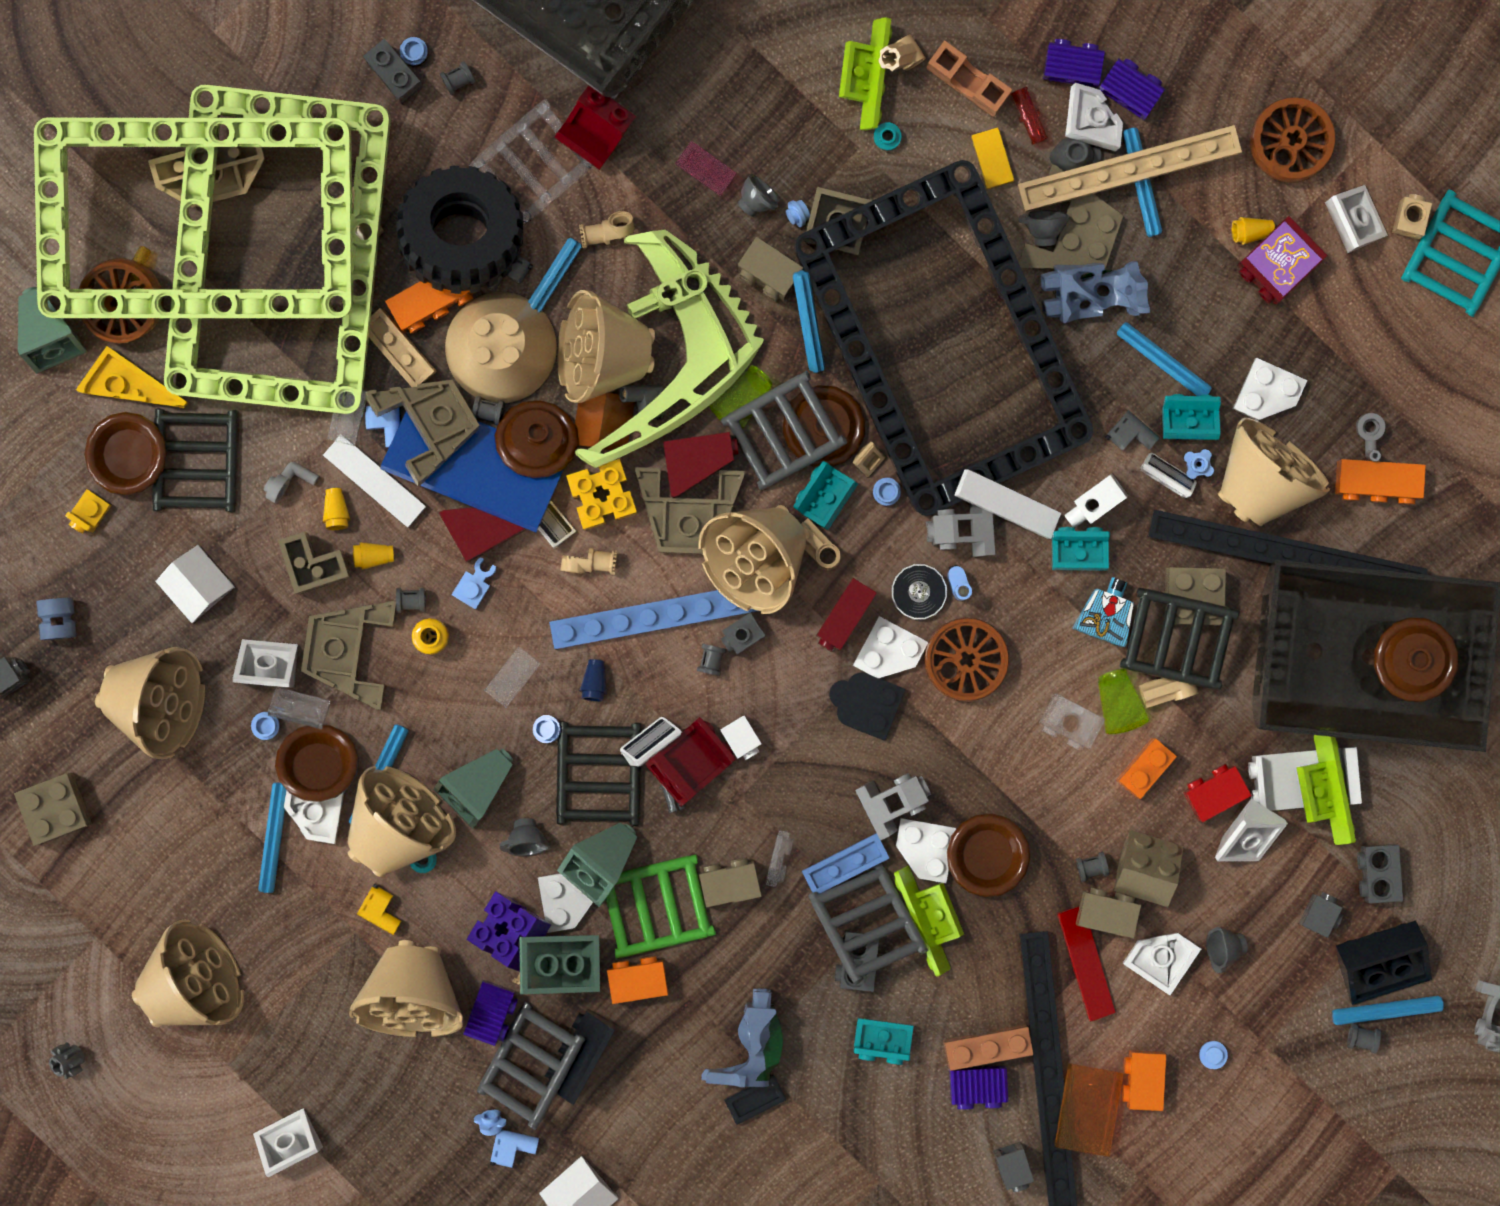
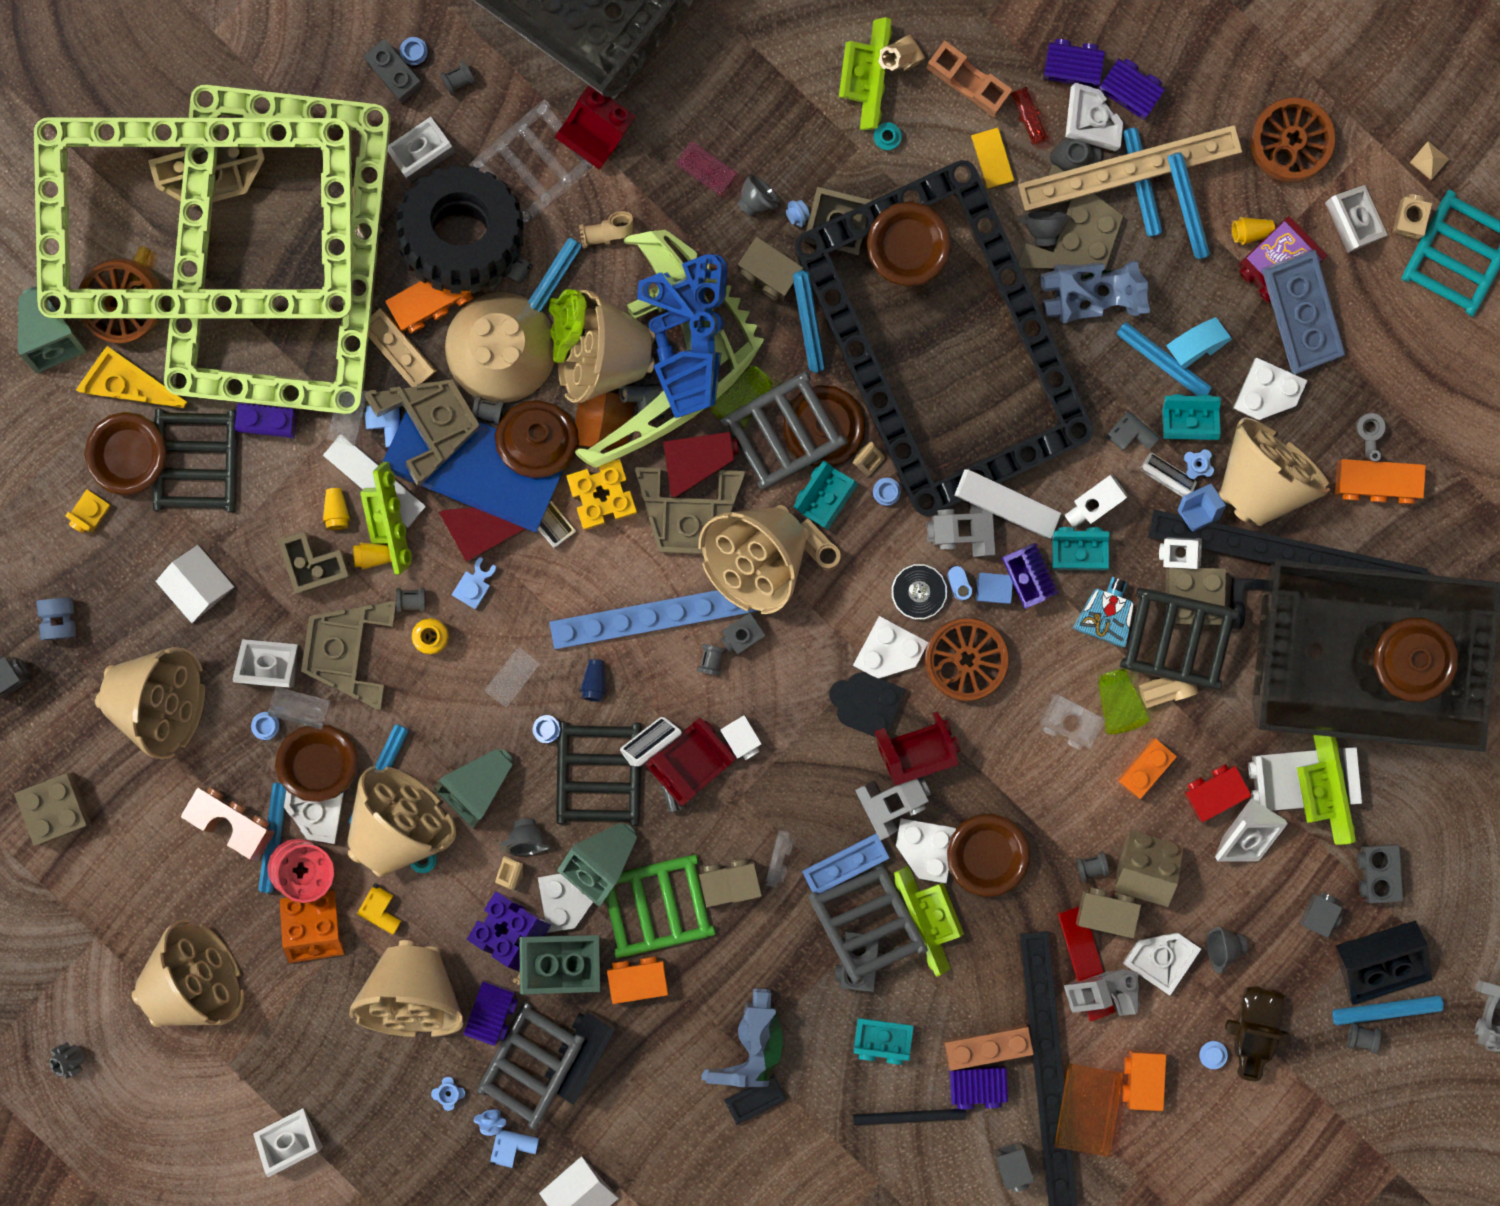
light grey plate [264,462,319,504] -> none
tan connector [560,547,617,575] -> none
dark red brick [816,578,877,652] -> none
none -> arch [181,787,275,861]
none -> dark purple brick [235,402,297,438]
none -> coral wheel [267,838,334,903]
none -> orange bracket [279,890,344,963]
none -> lime bracket [360,462,412,575]
none -> white slope [388,117,456,184]
none -> light blue plate [431,1077,465,1111]
none -> tan slope [495,856,523,890]
none -> lime tile [548,289,587,363]
none -> blue piece [637,254,728,419]
none -> black bar [853,1109,966,1126]
none -> reddish brown piece [867,201,951,287]
none -> dark red panel [874,711,960,786]
none -> medium blue panel [976,573,1013,604]
none -> dark purple brick [1002,543,1058,609]
none -> light grey tile [1064,969,1140,1016]
none -> white brick [1159,537,1202,569]
none -> medium azure slope [1166,317,1232,369]
none -> dark azure axle [1168,152,1210,259]
none -> medium blue panel [1177,484,1226,531]
none -> dark brown piece [1225,986,1291,1082]
none -> black piece [1230,578,1270,629]
none -> sand blue tile [1262,249,1345,374]
none -> tan slope [1410,141,1449,181]

